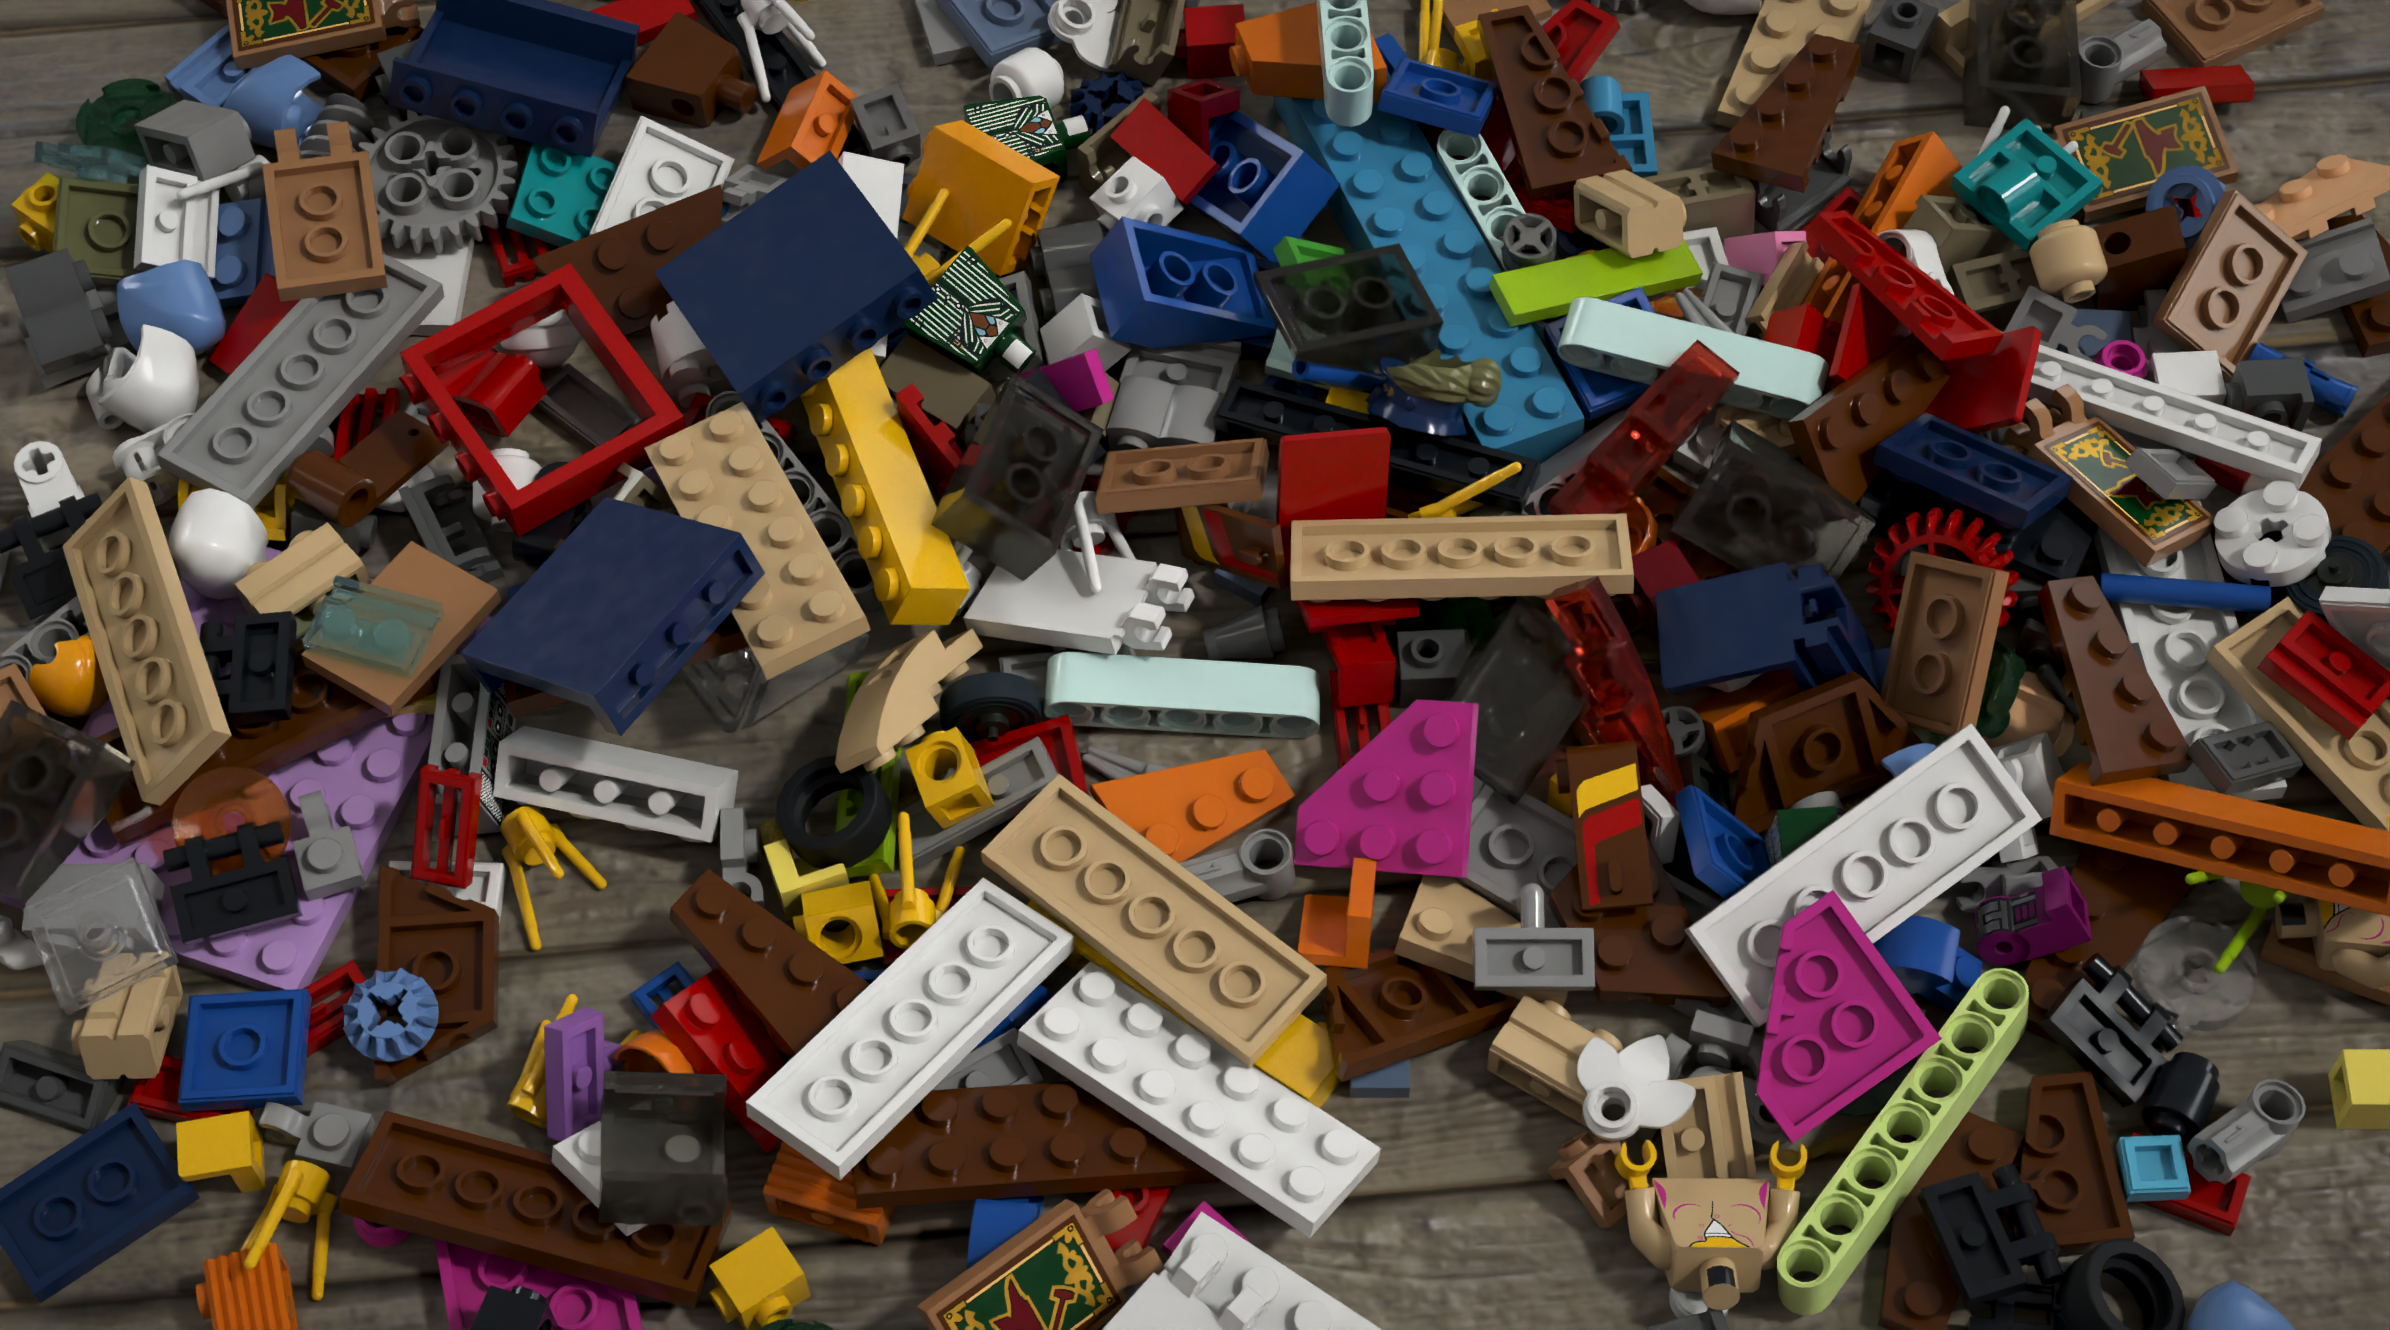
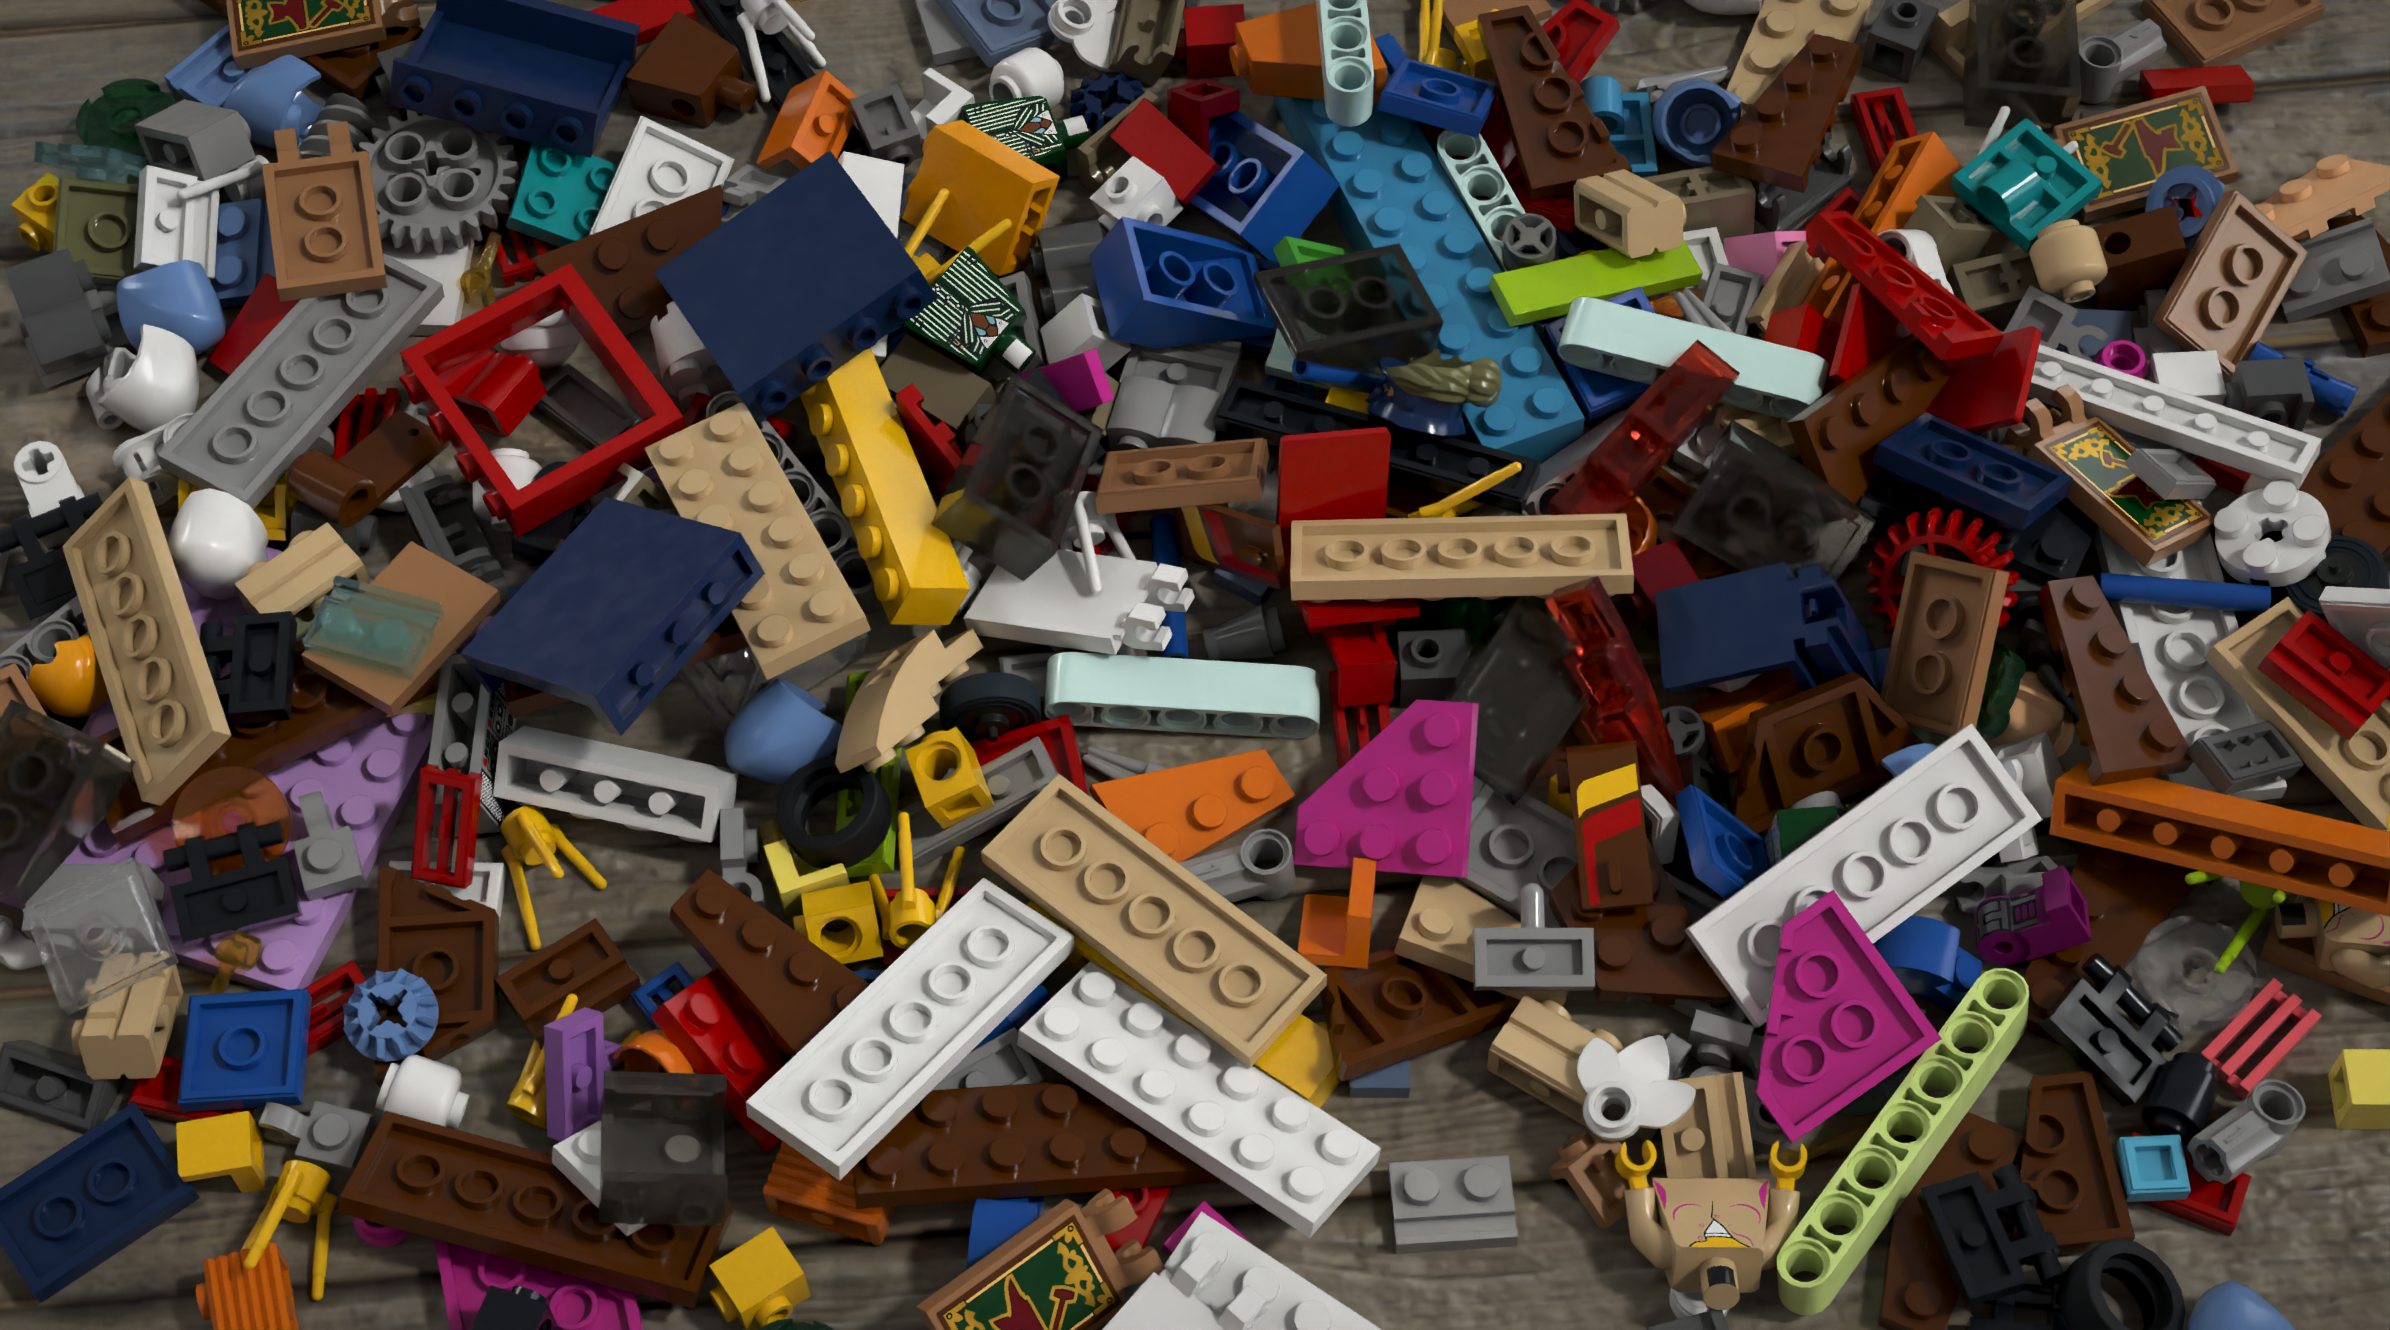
none -> clear yellow hand [207,931,262,995]
none -> white head [375,1055,470,1129]
none -> clear yellow hand [460,232,502,307]
none -> reddish brown plate [495,918,642,1050]
none -> medium blue piece [724,678,843,787]
none -> white panel [911,68,975,145]
none -> blue piece [1150,514,1189,659]
none -> light grey plate [1388,1155,1518,1254]
none -> light grey piece [1636,65,1733,108]
none -> medium blue piece [1652,78,1742,168]
none -> red tile [1849,87,1918,177]
none -> coral tile [2200,978,2322,1100]

